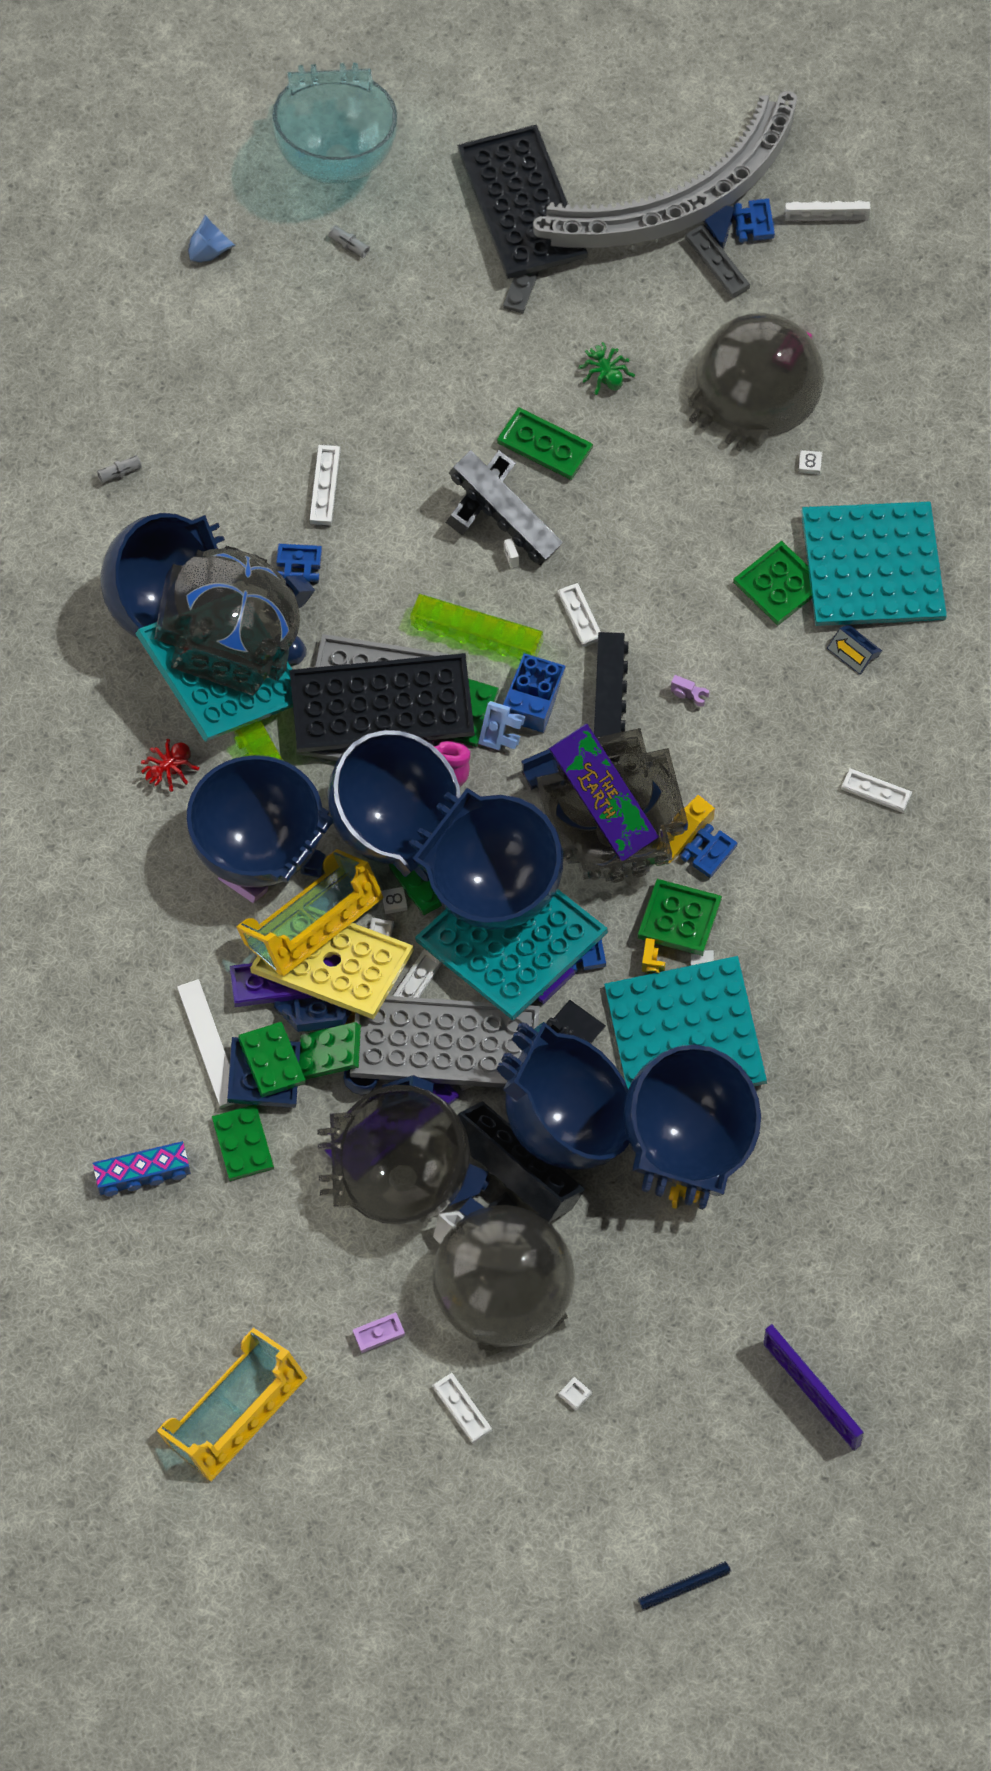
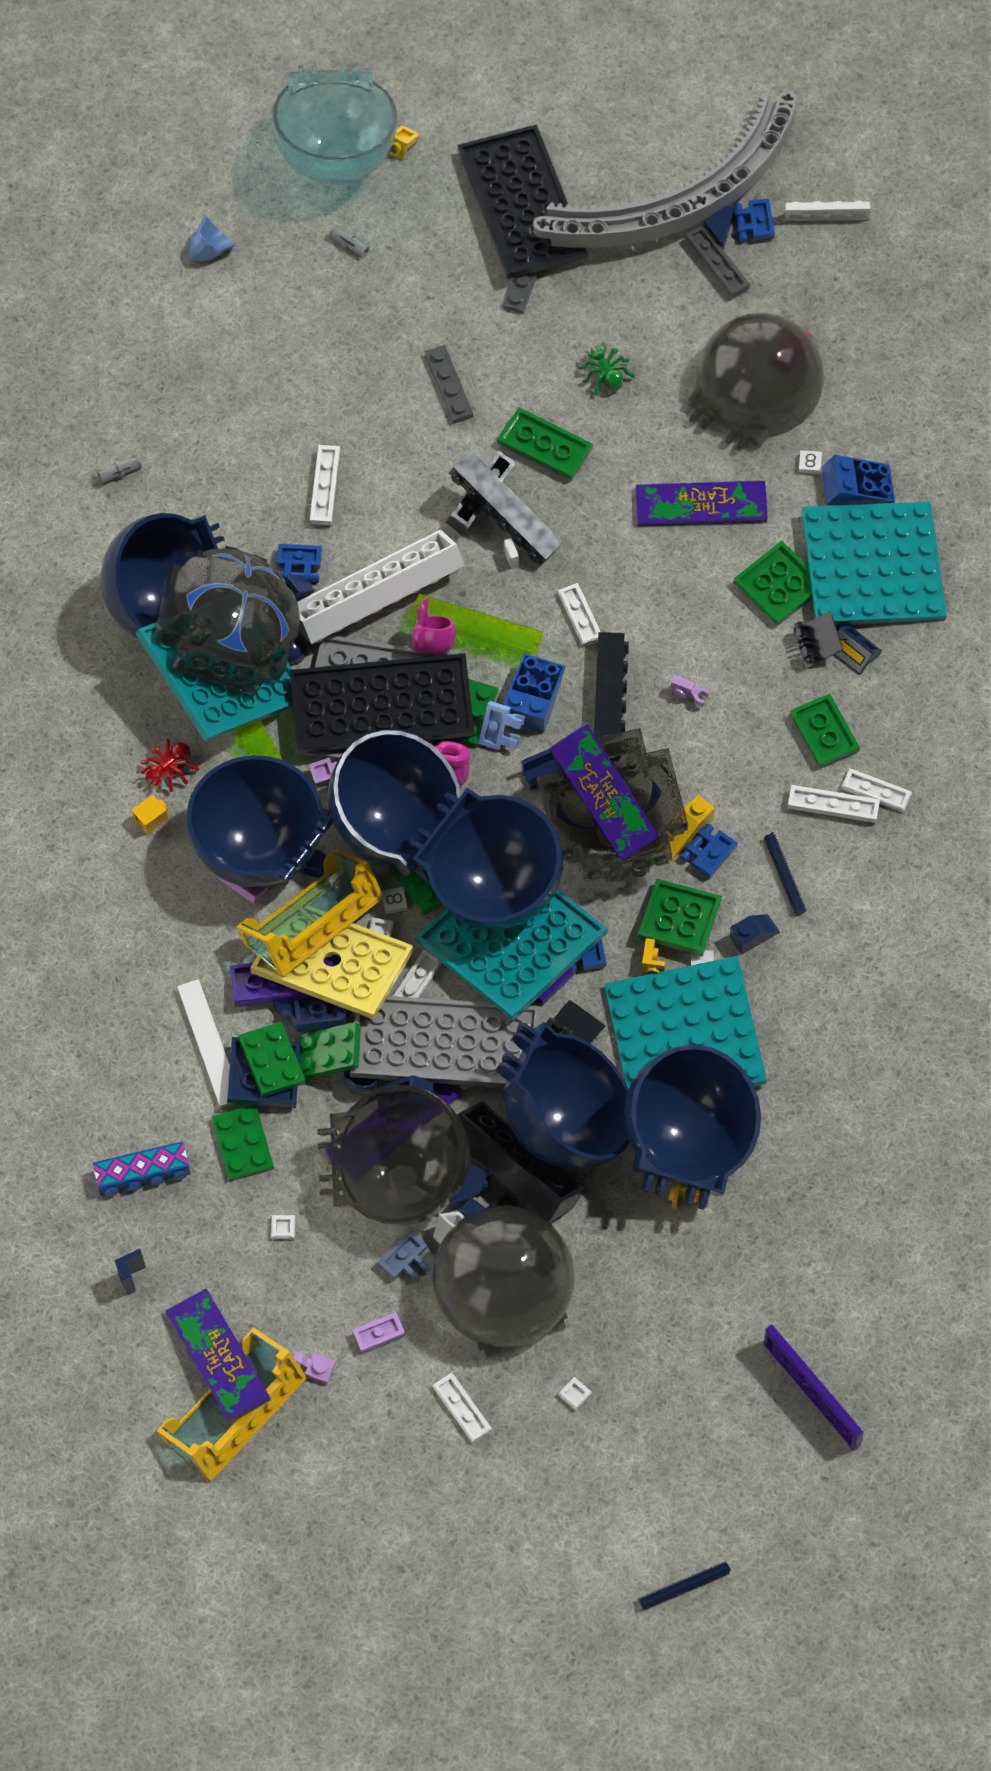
none -> dark blue panel [114,1249,146,1295]
none -> yellow brick [132,795,168,834]
none -> dark purple tile [165,1288,271,1423]
none -> white tile [271,1215,295,1240]
none -> white brick [288,530,465,644]
none -> lavender plate [294,1352,336,1384]
none -> lavender plate [309,757,337,787]
none -> sand blue hinge [378,1230,431,1283]
none -> yellow bracket [386,125,420,160]
none -> dark pink piece [412,598,457,655]
none -> dark grey plate [425,345,474,424]
none -> dark purple tile [636,481,768,526]
none -> dark blue slope [730,914,780,954]
none -> dark blue axle [764,832,807,916]
none -> white plate [788,785,880,823]
none -> green plate [790,693,860,768]
none -> black hinge [793,611,843,669]
none -> blue slope [821,455,895,506]

